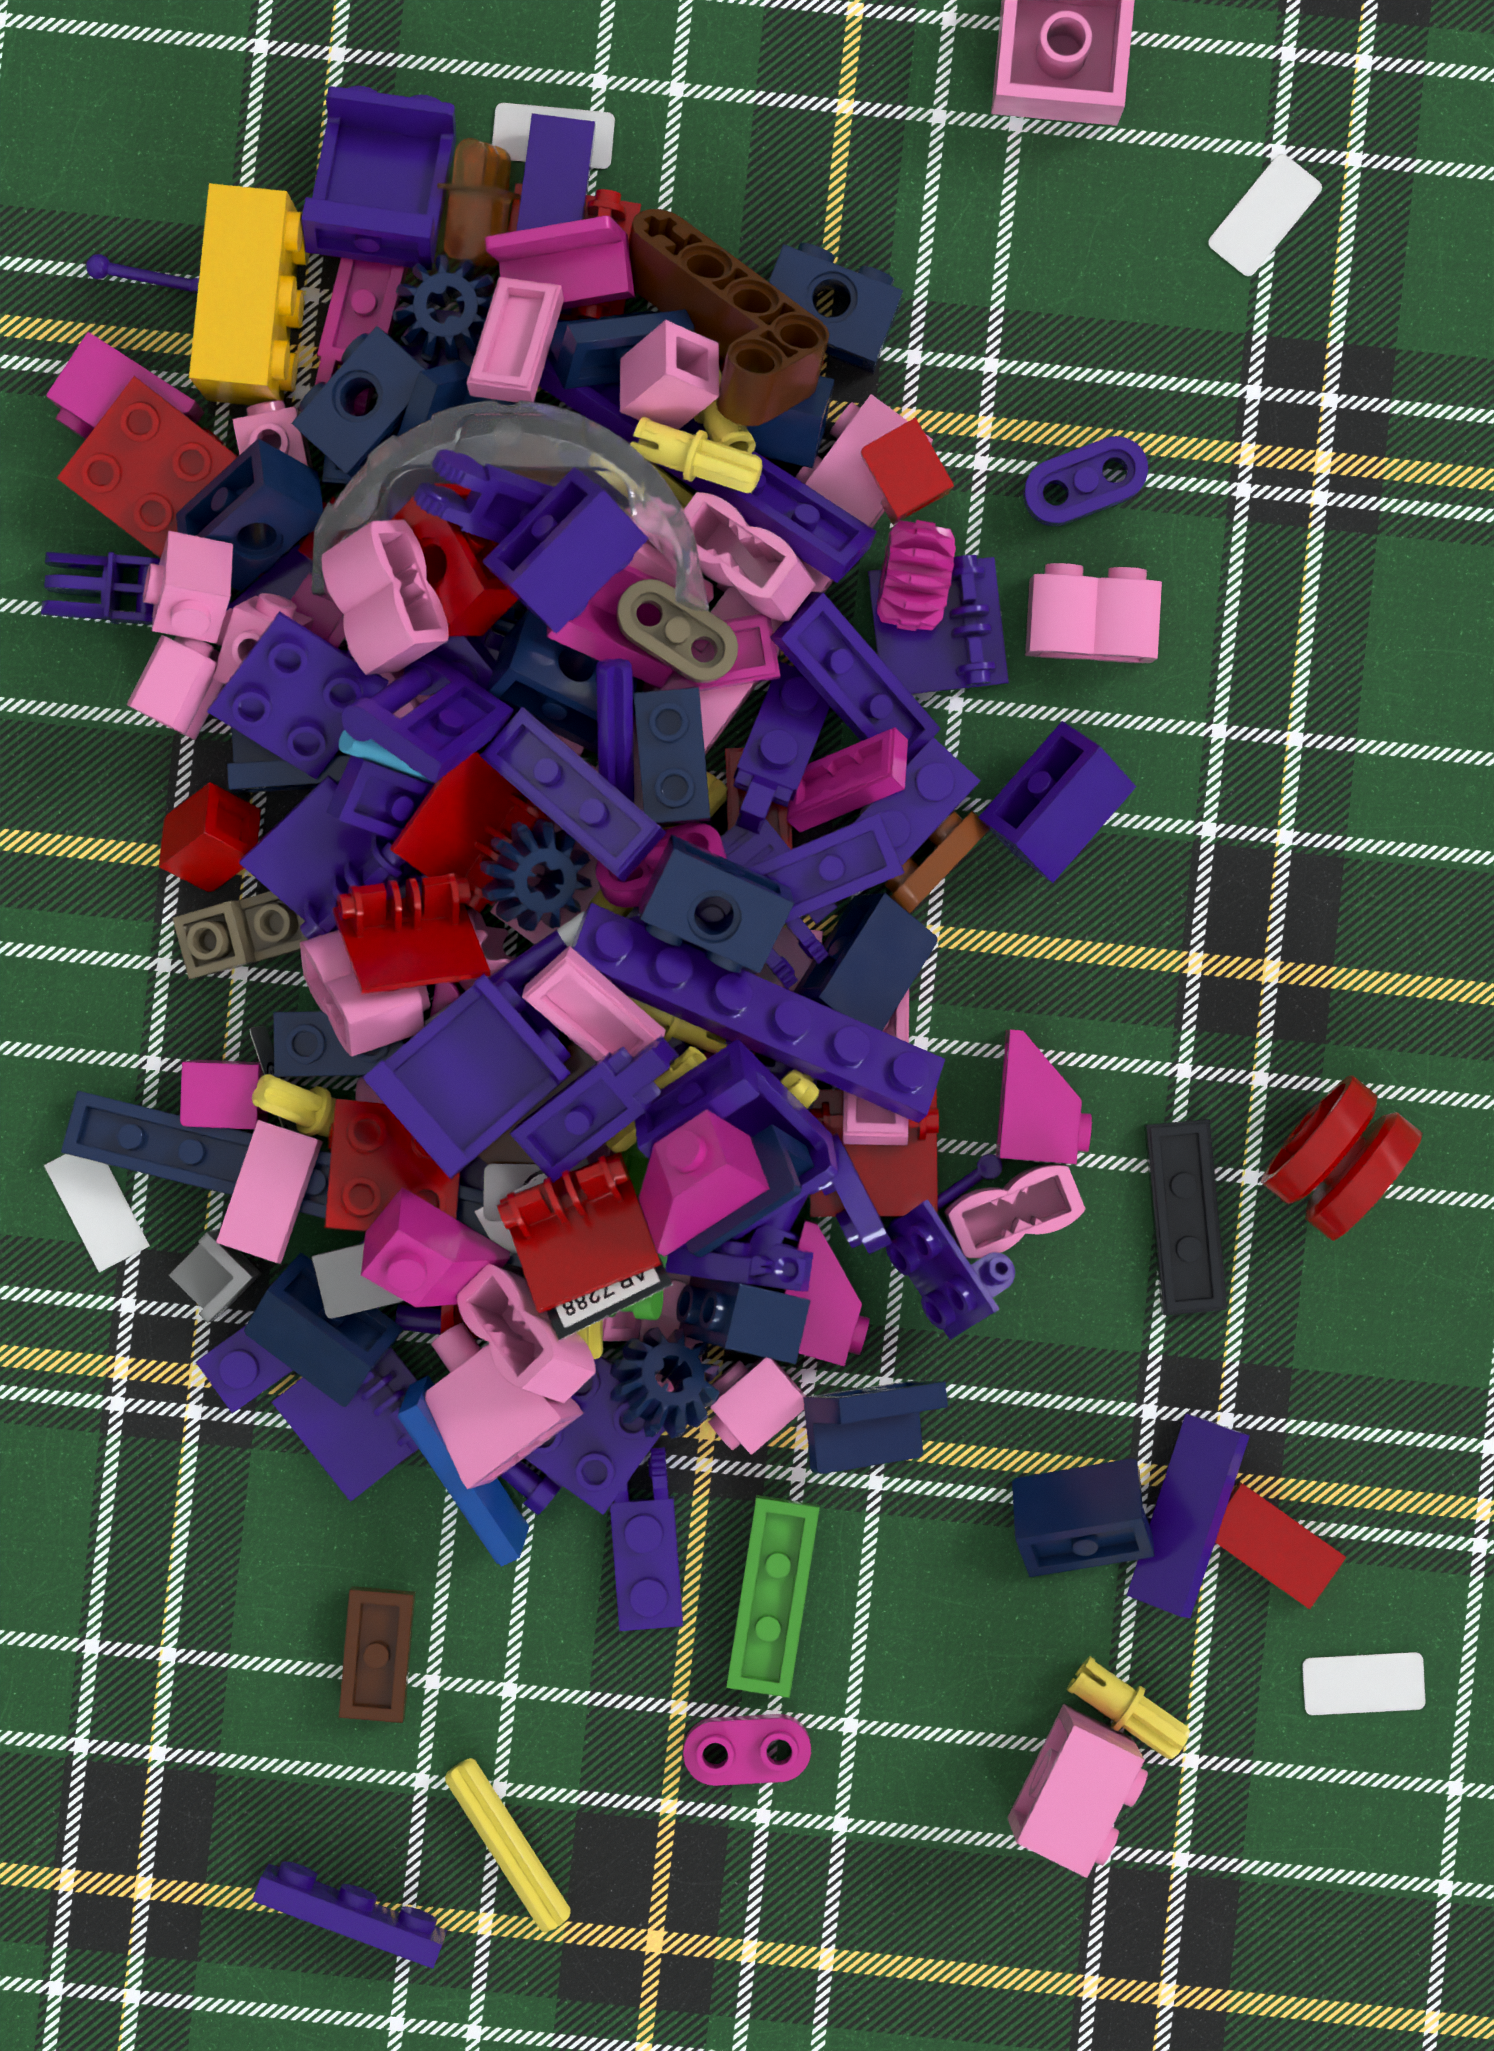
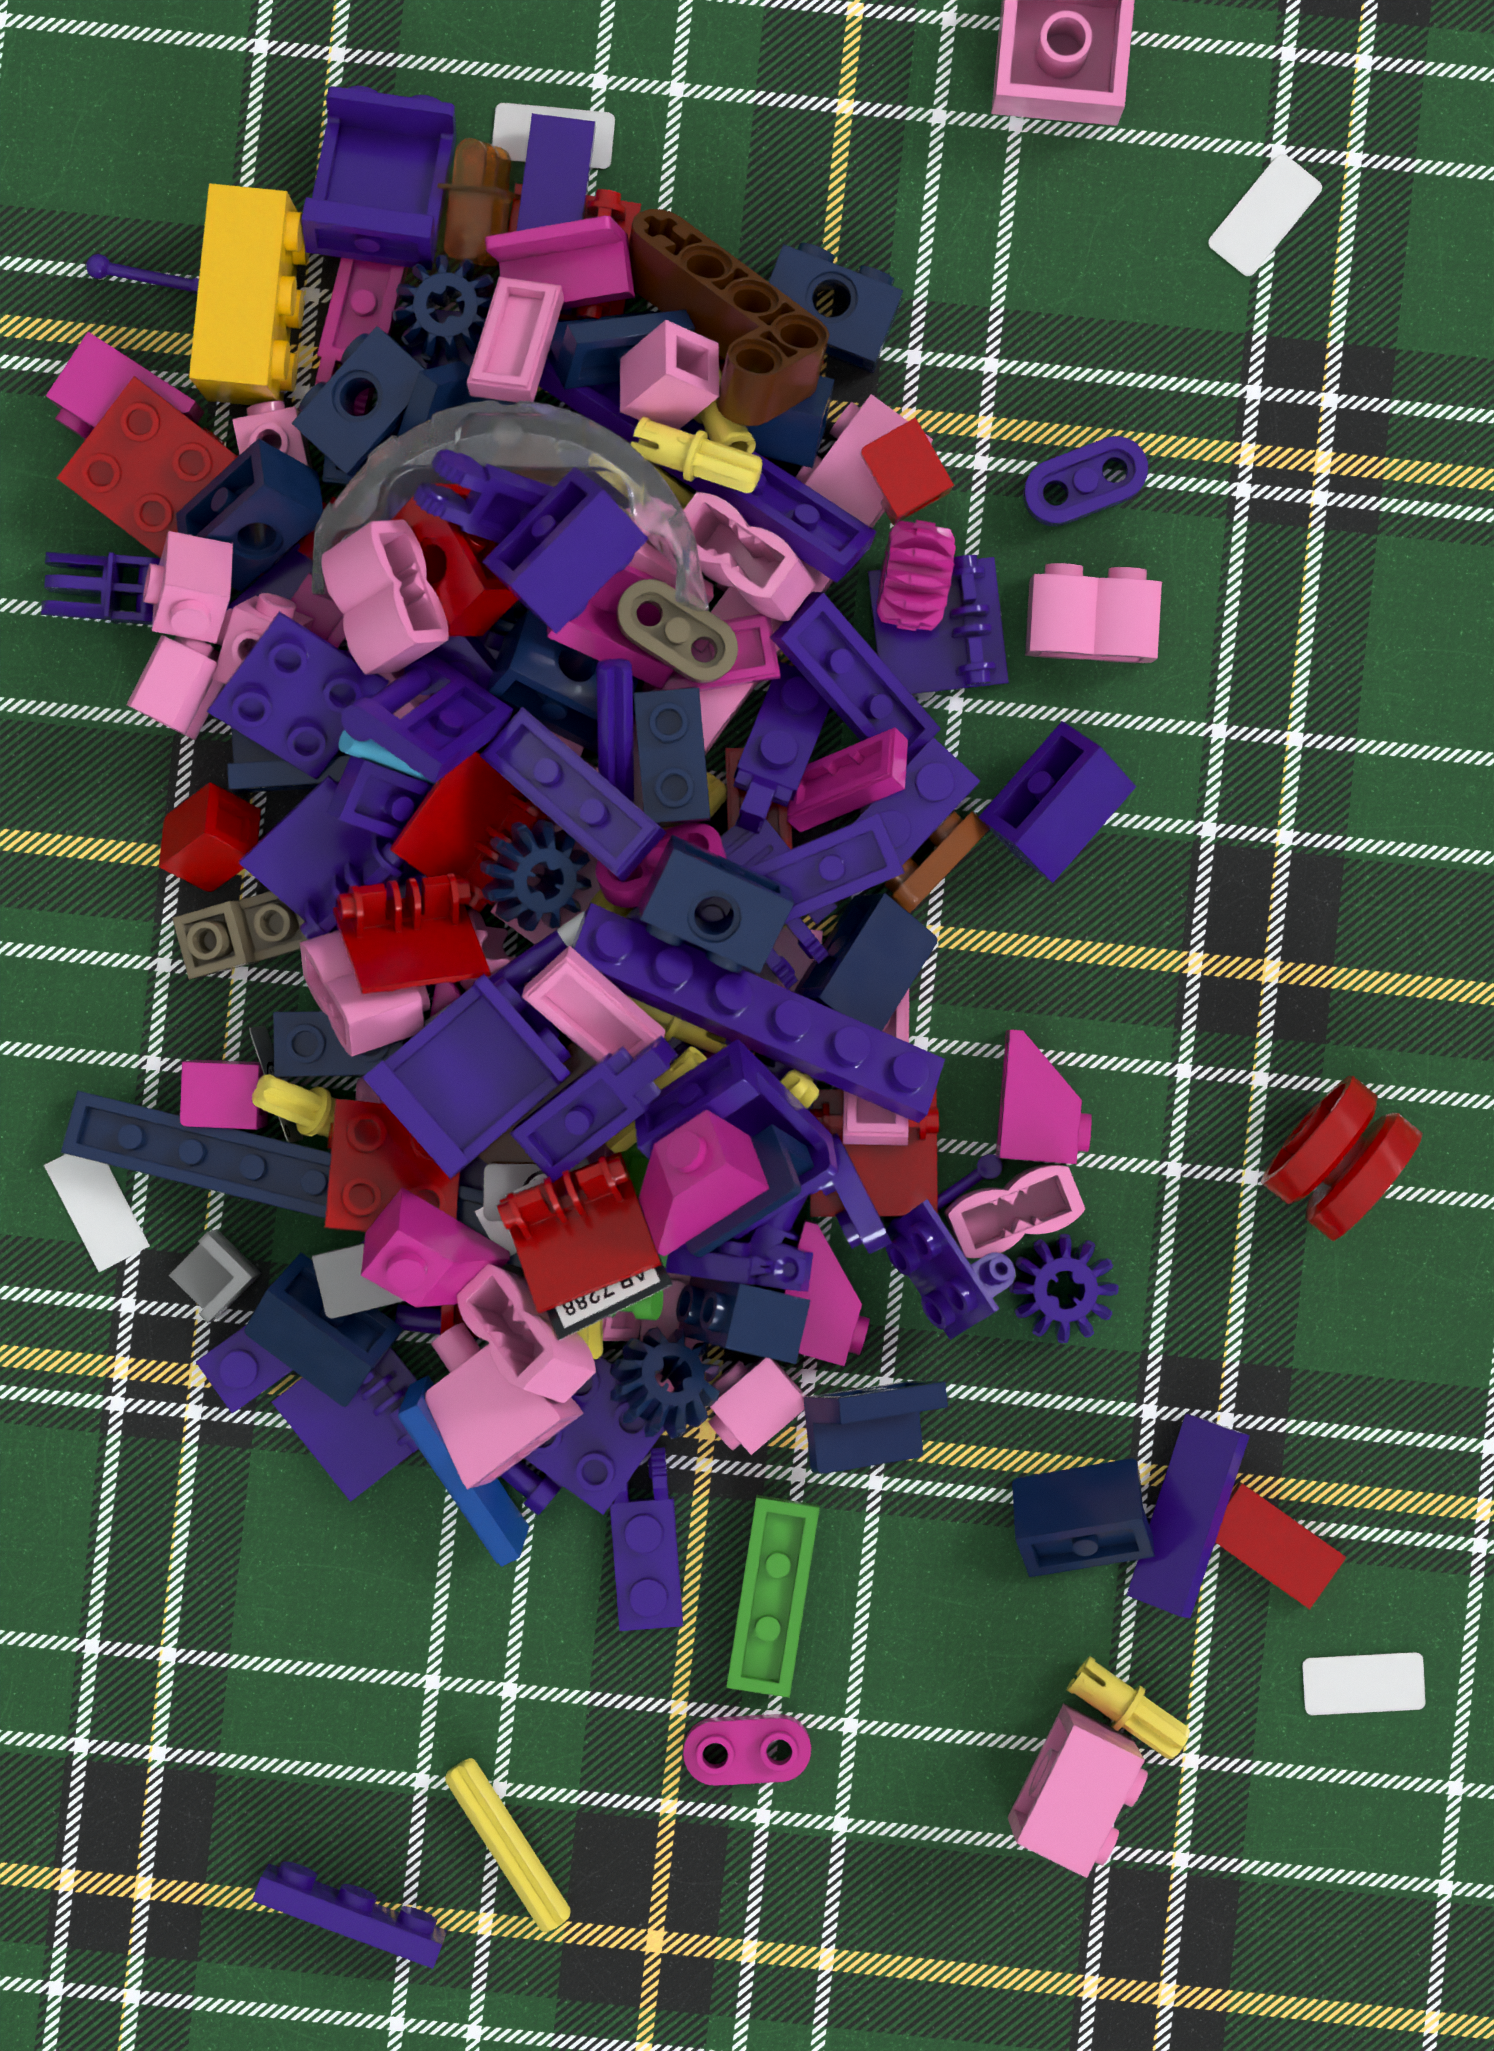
bright pink tile [216,1120,323,1264] -> none
reddish brown plate [339,1586,416,1723] -> none
black tile [1144,1119,1227,1315] -> none
none -> dark purple gear [1008,1233,1119,1343]

